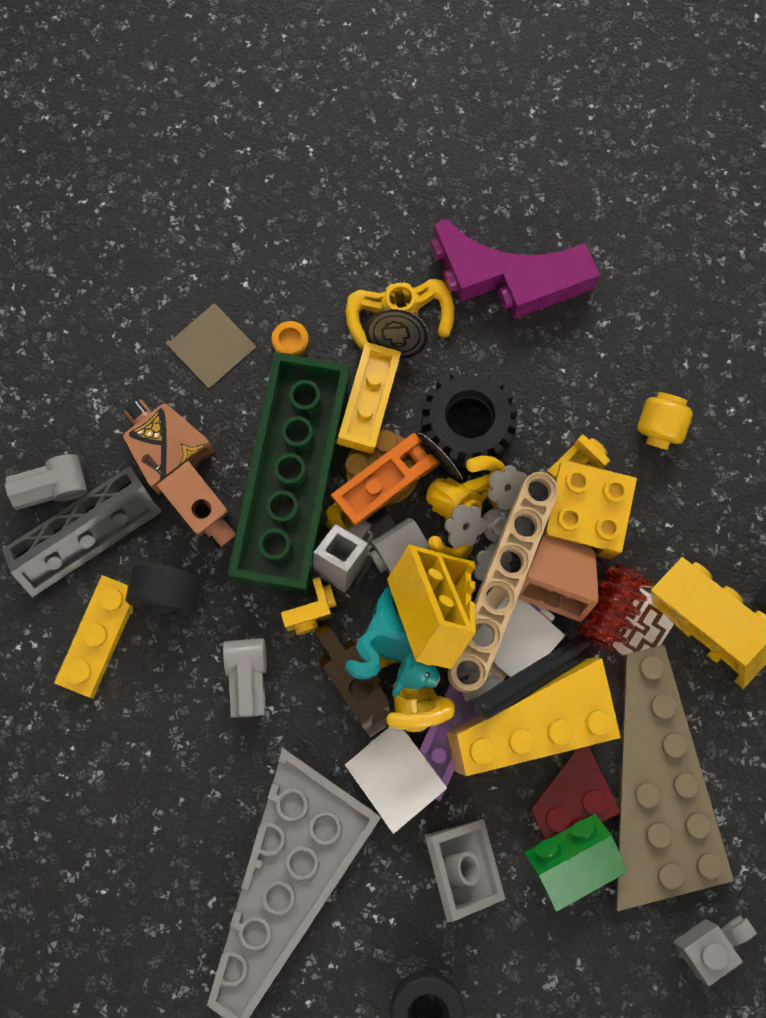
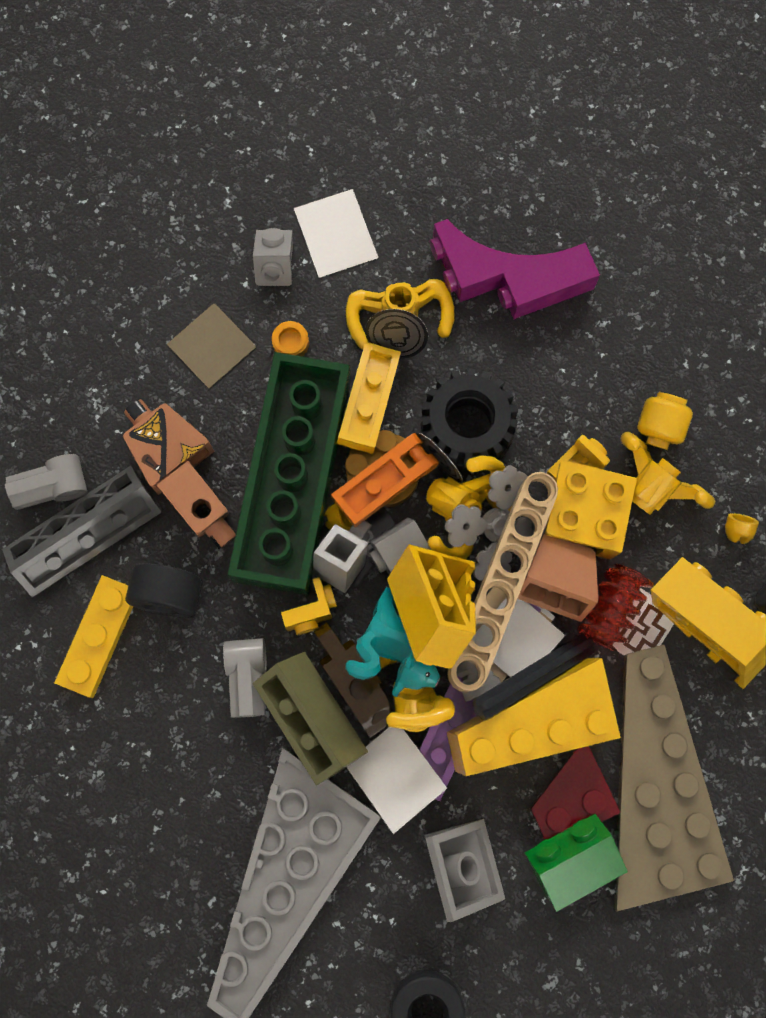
light grey brick [673,915,757,986] -> none
none -> olive brick [252,652,368,786]
none -> light grey bracket [253,228,293,286]
none -> white sticker [294,189,378,278]
none -> yellow piece [620,432,715,515]
none -> yellow hinge [725,513,759,544]

